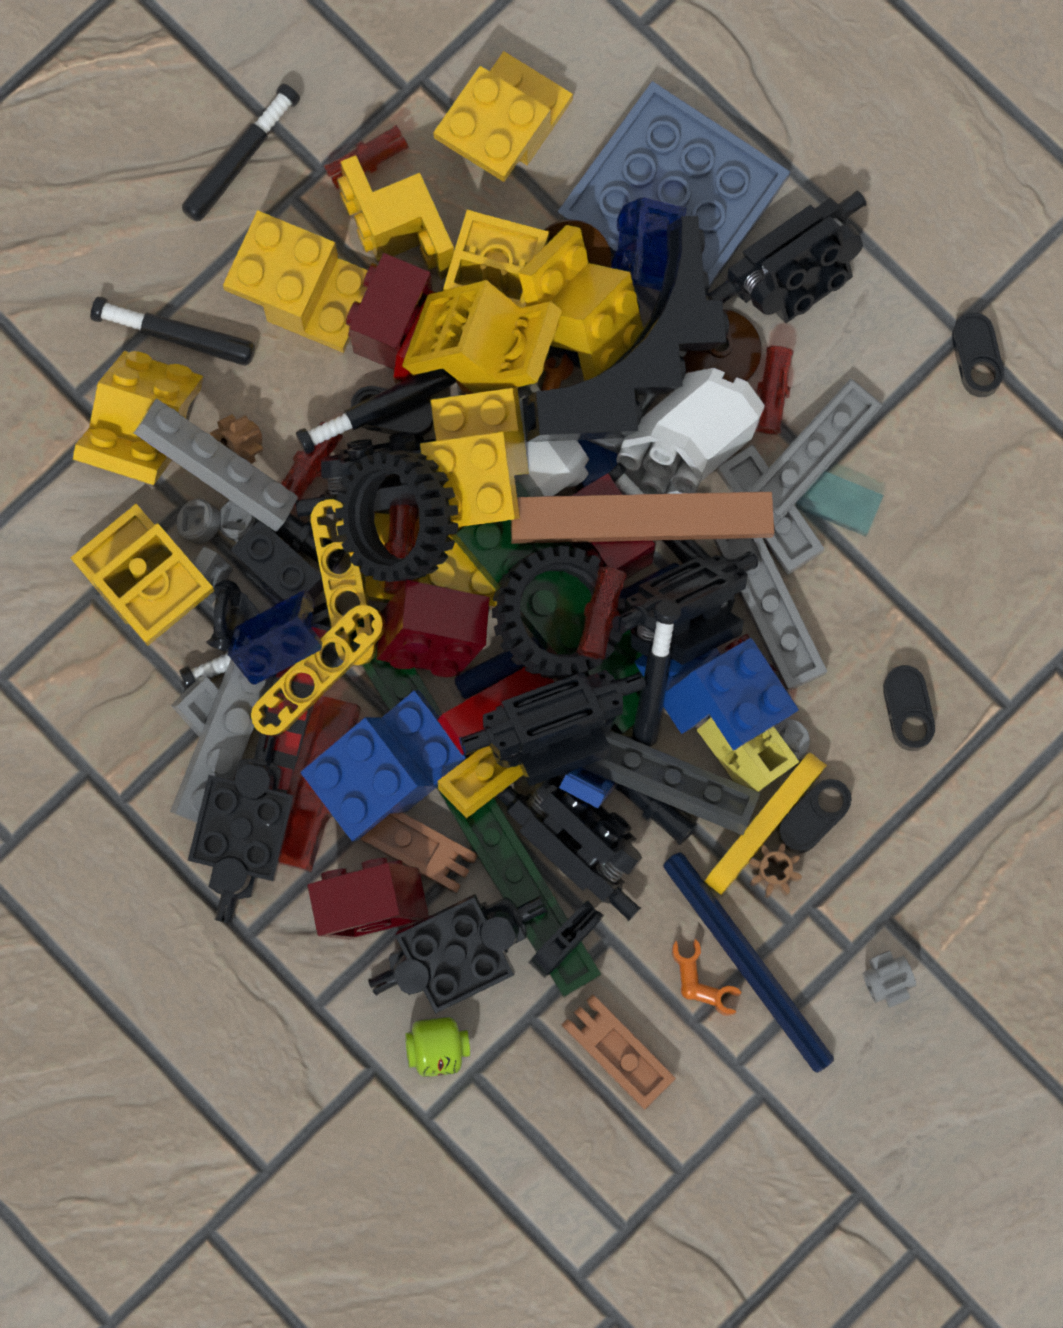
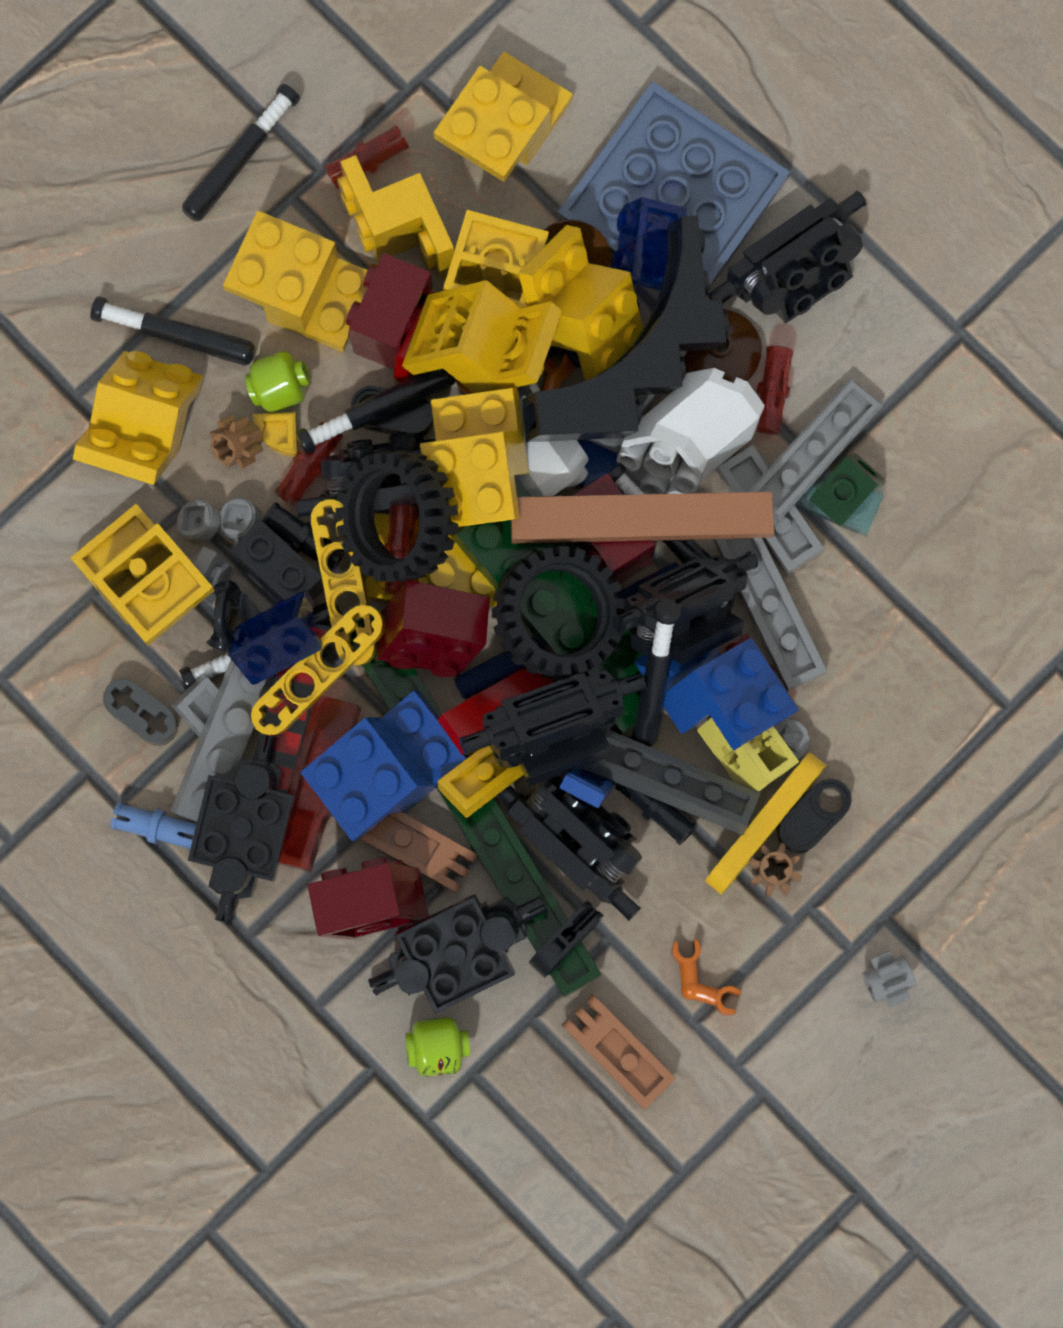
light grey plate [134,398,298,532] -> none
clear red pin [577,567,626,659] -> none
dark blue axle [663,852,834,1073] -> none
black piece [883,665,935,751] -> none
black piece [952,313,1004,397] -> none
none -> dark grey beam [103,679,178,746]
none -> medium blue pin [110,802,197,850]
none -> lime head [245,351,311,412]
none -> yellow tile [253,412,298,457]
none -> dark green bracket [810,453,886,526]

